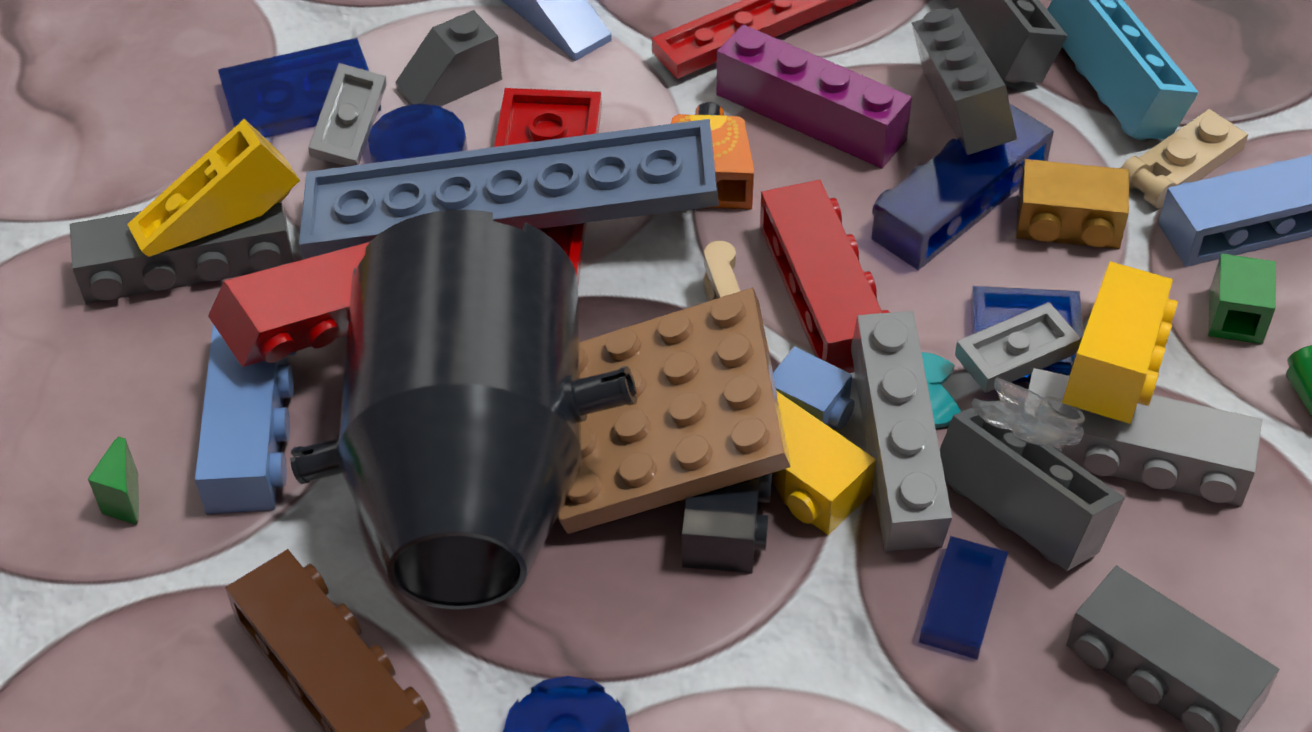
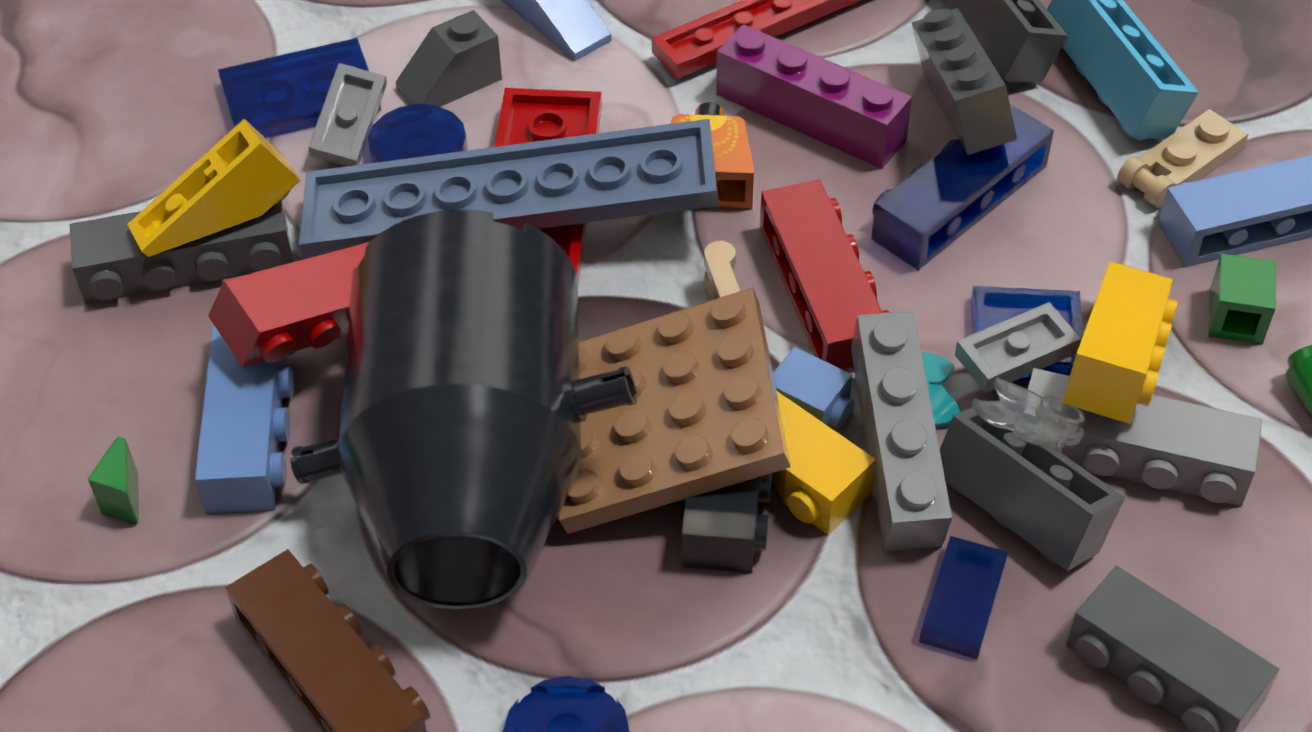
pearl gold brick [1016,159,1129,249] -> none

